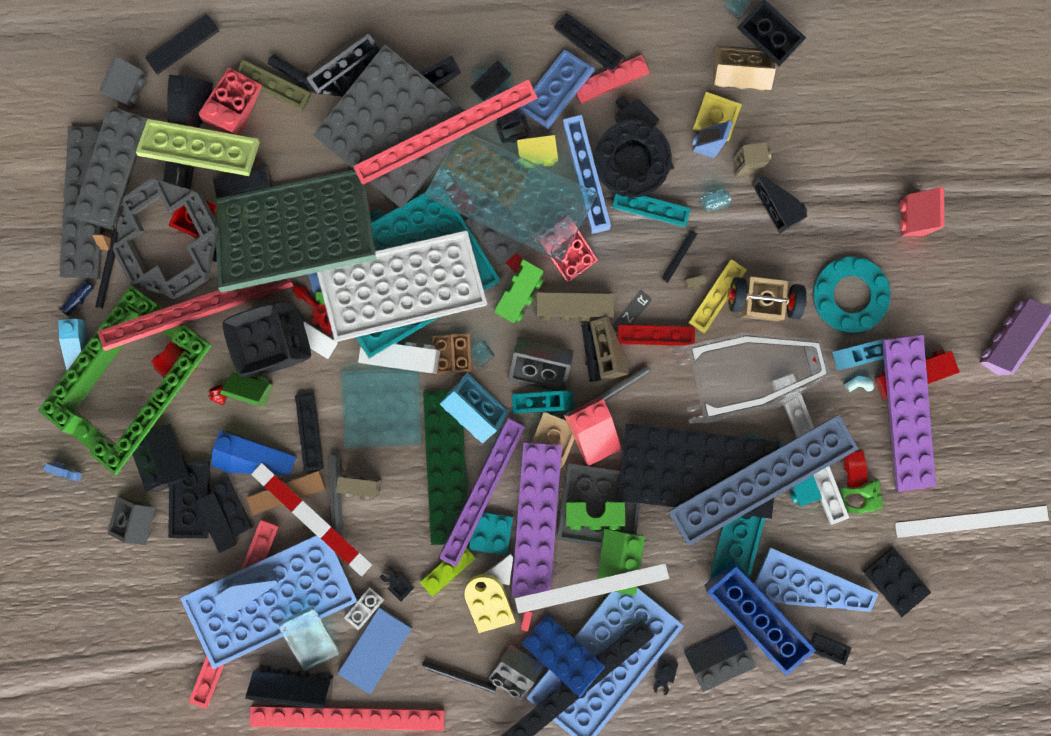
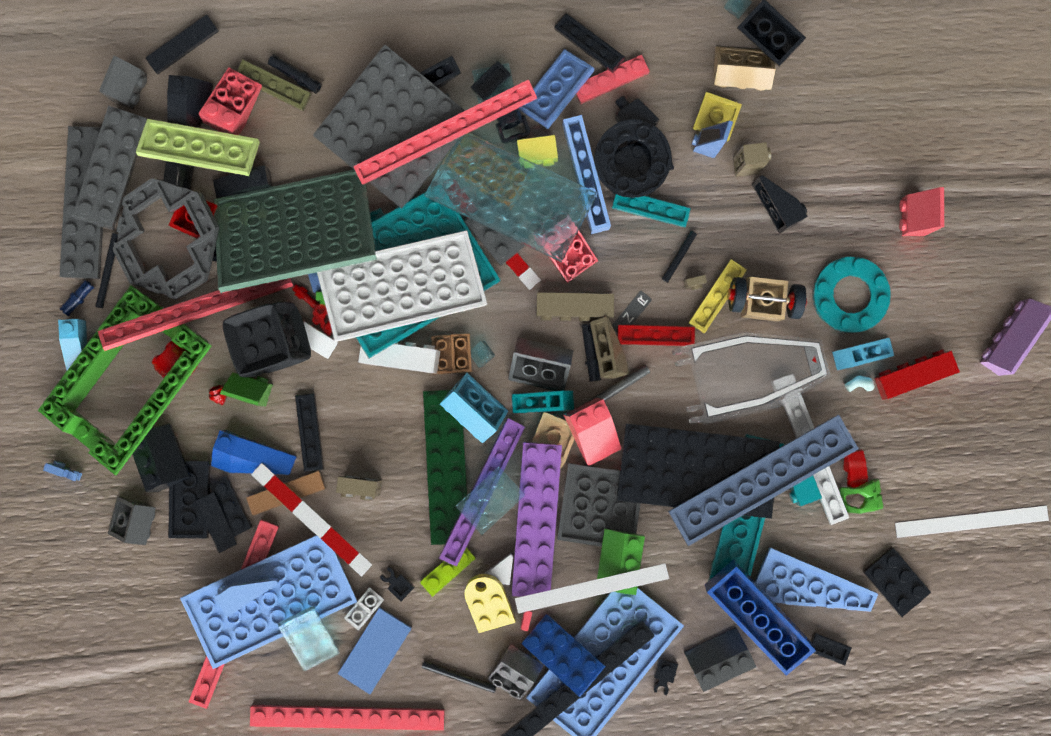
medium nougat piece [93,235,111,250] -> none
black slope [245,665,333,709] -> none
black wedge [306,33,380,97] -> none
dark grey axle [328,454,343,537] -> none
clear light blue plate [342,369,422,448] -> none
teal plate [469,512,513,555] -> none
bright green wedge [494,259,544,324] -> none
bright green arch [566,501,625,530] -> none
clear light blue brick [701,189,731,213] -> none
medium lavender plate [882,334,936,492] -> none
none -> clear light blue plate [456,467,525,535]

